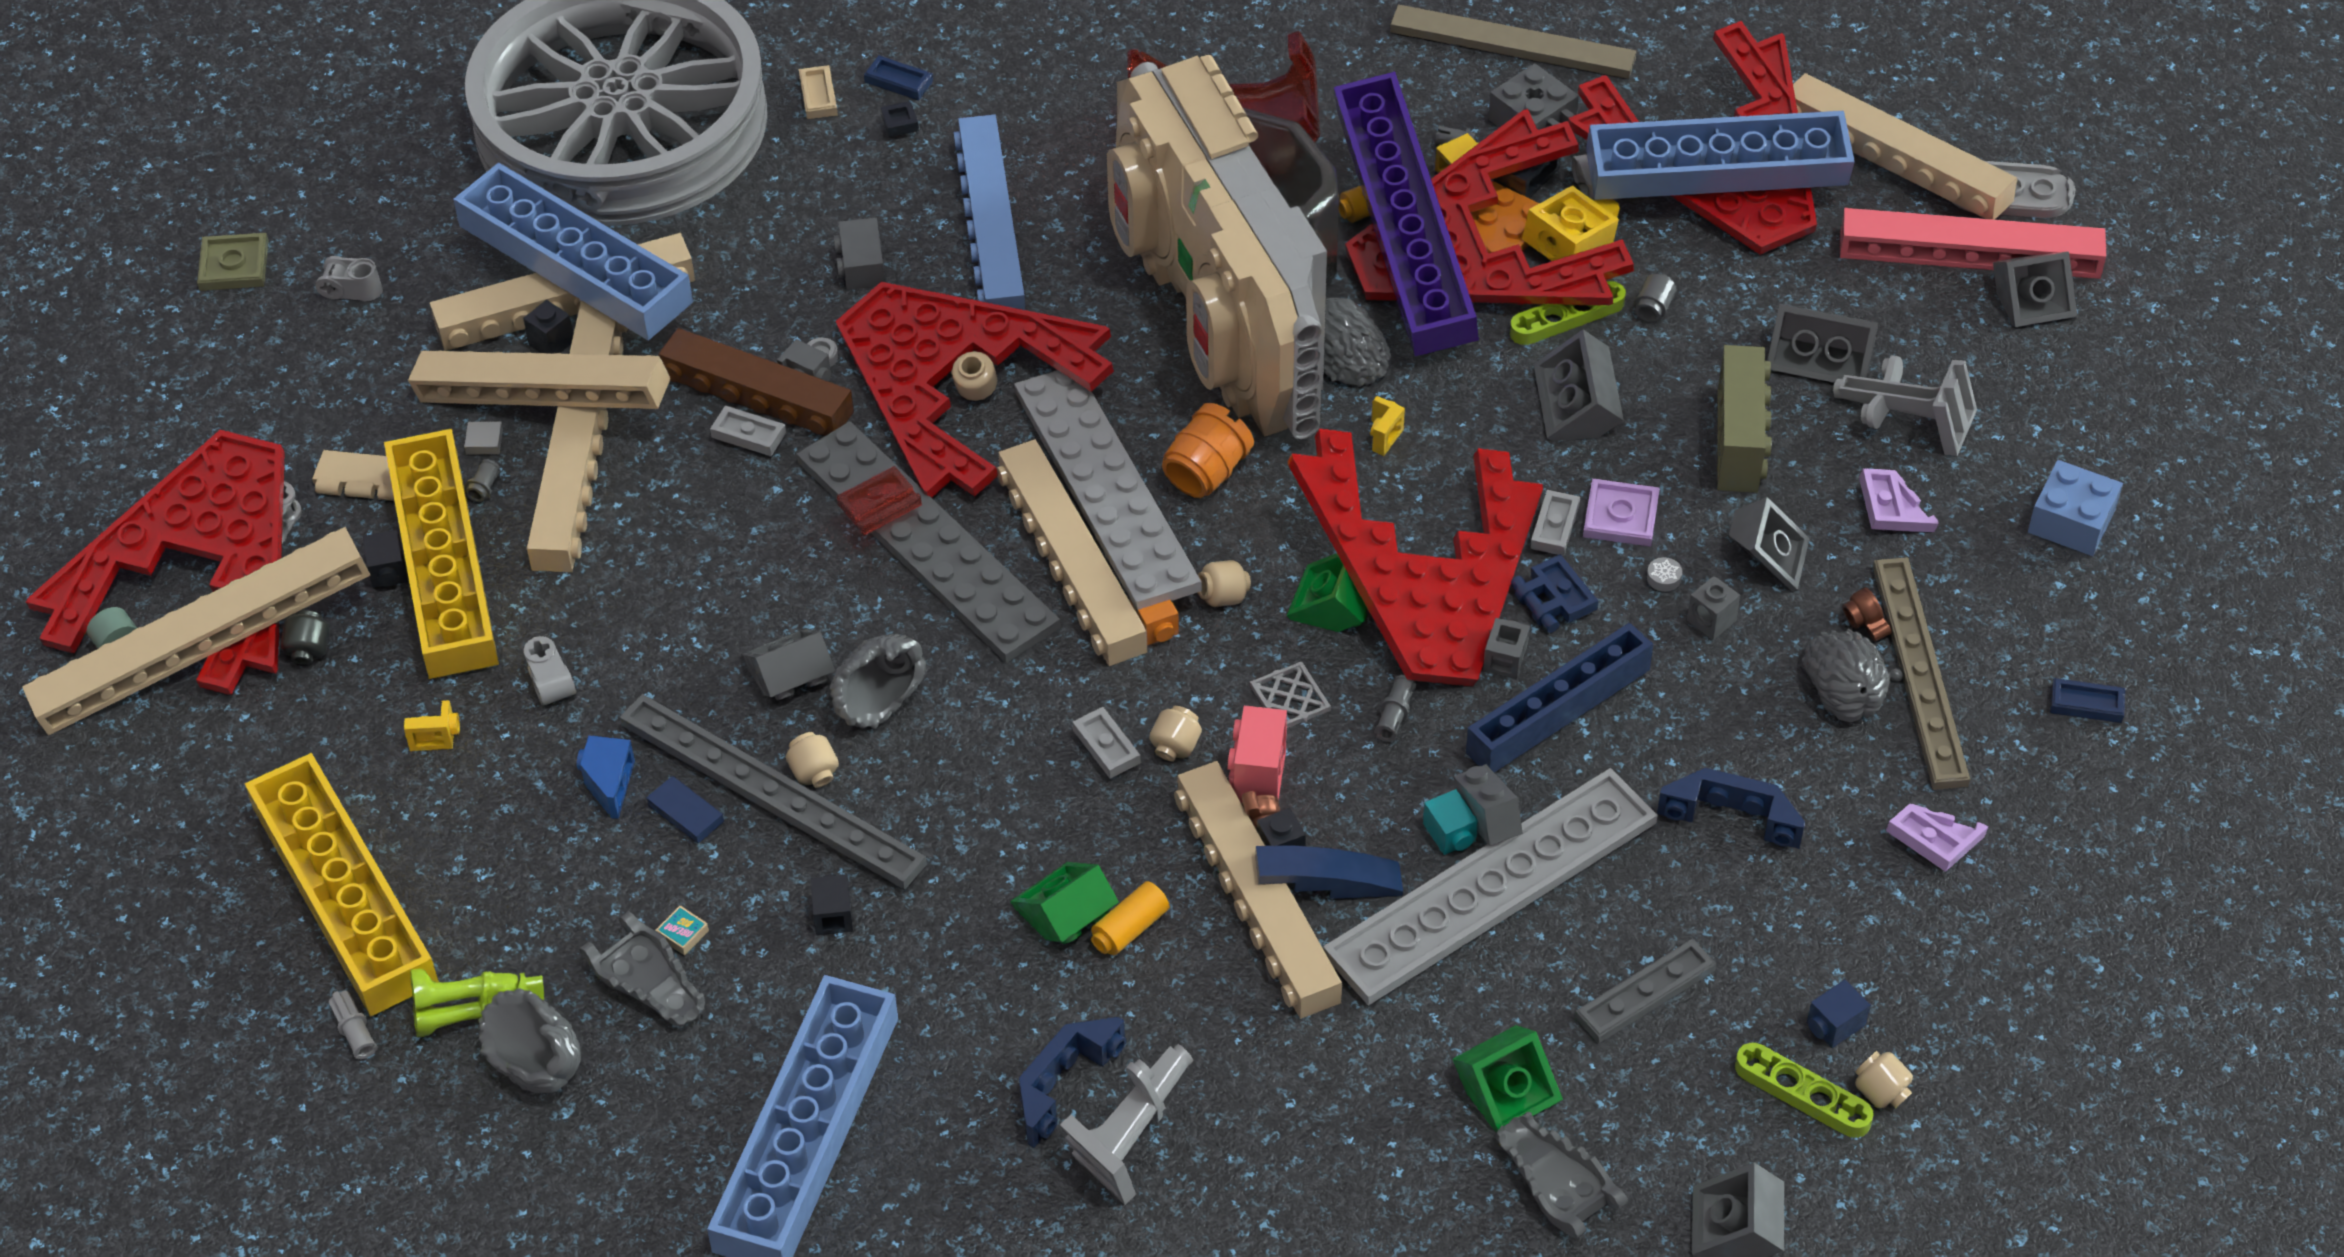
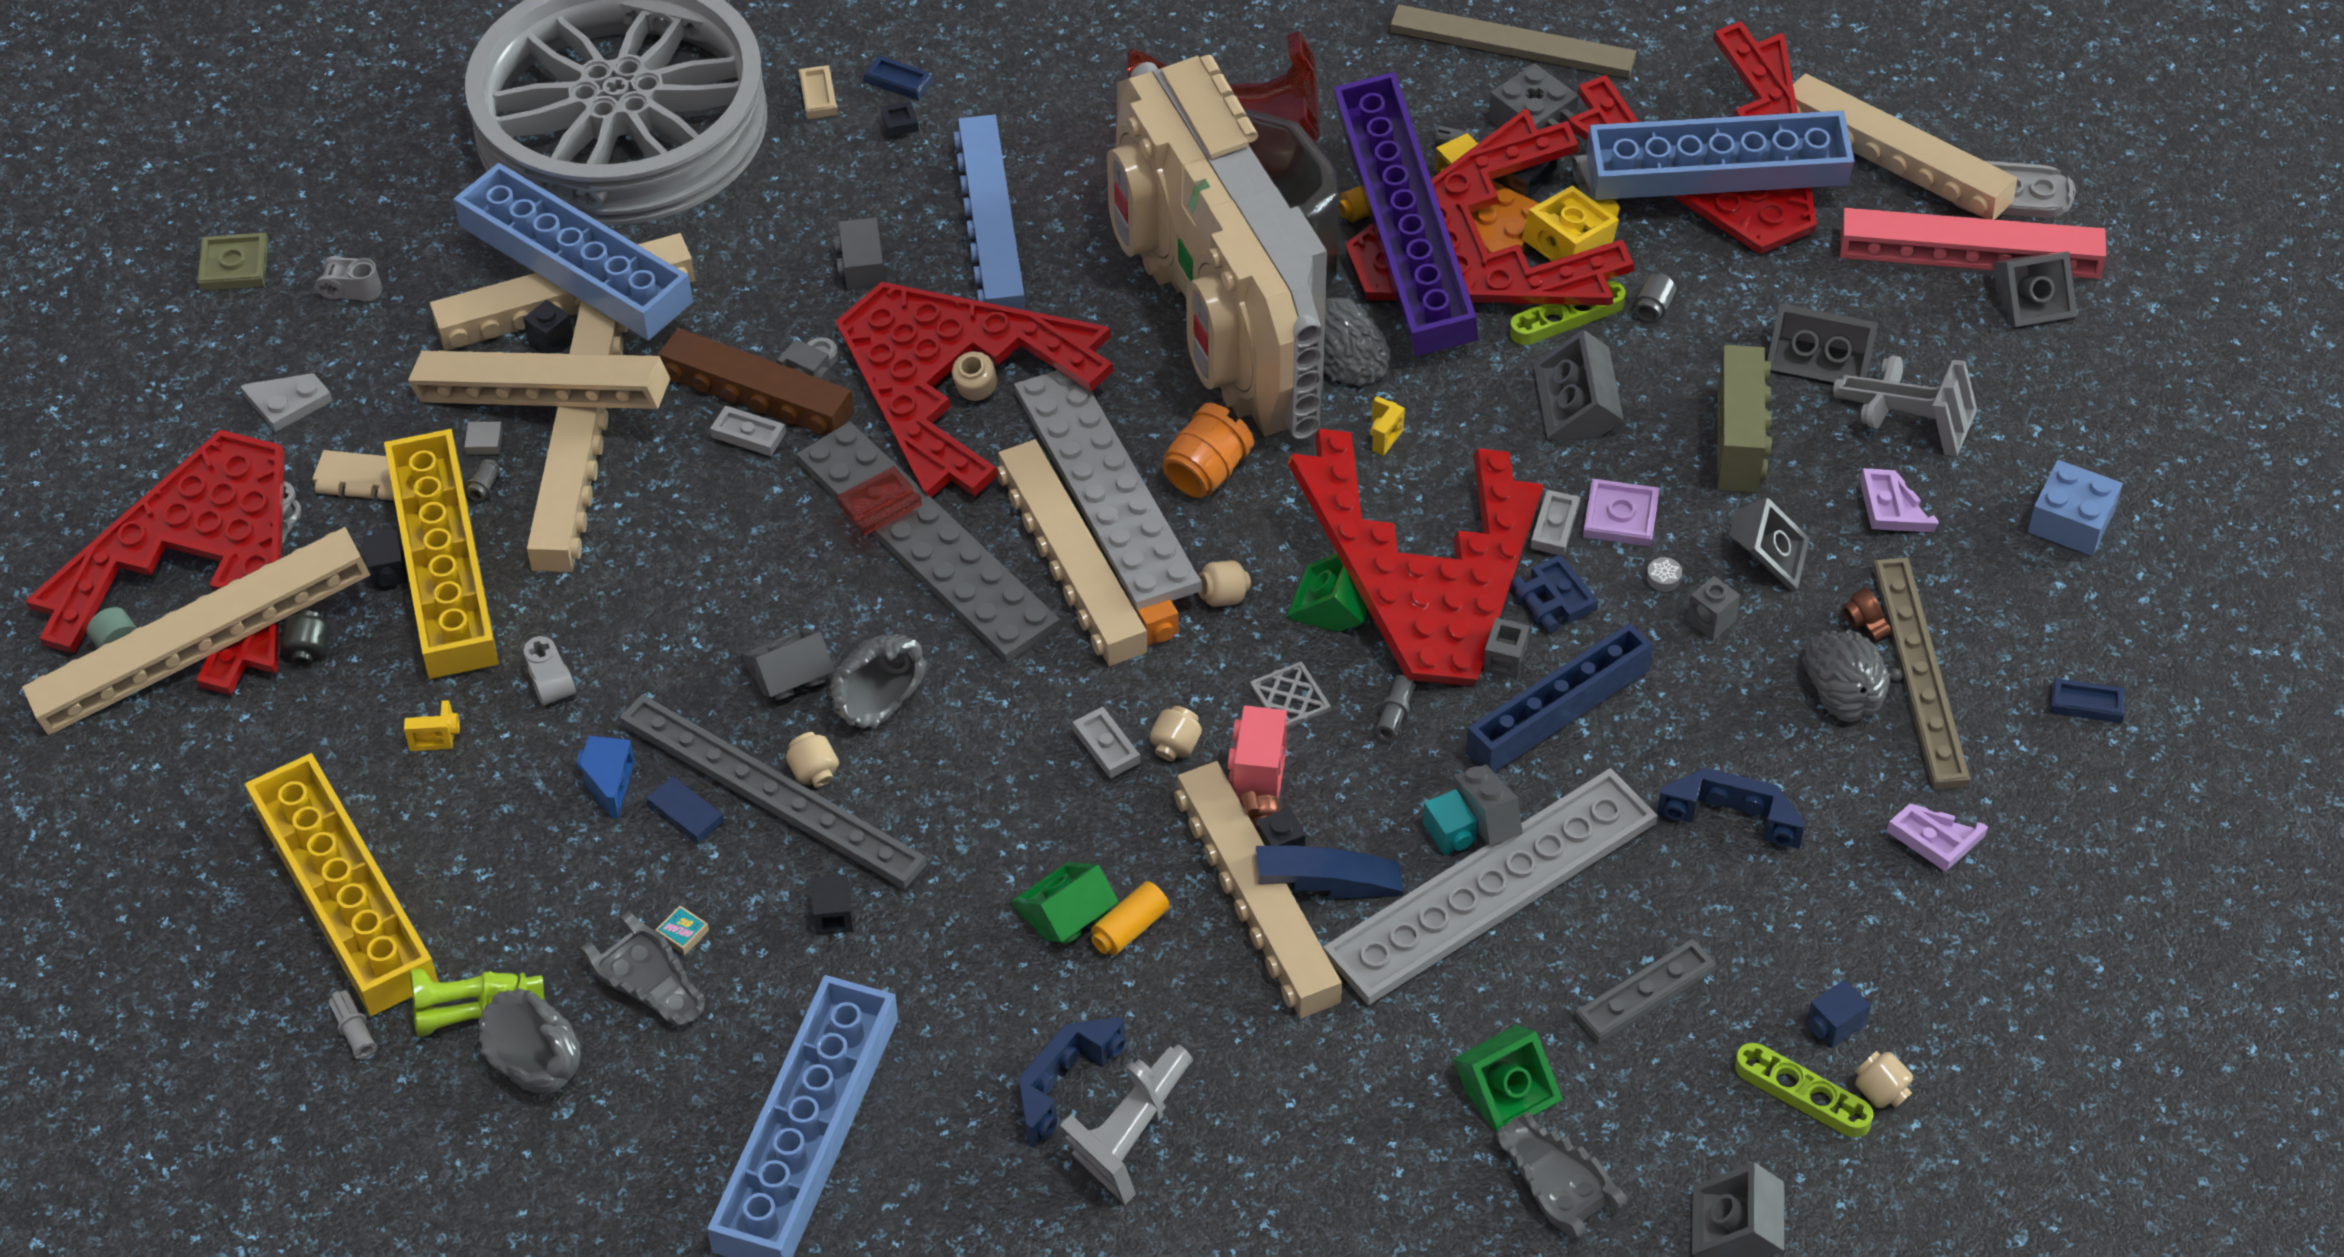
none -> light grey wing [240,373,333,432]

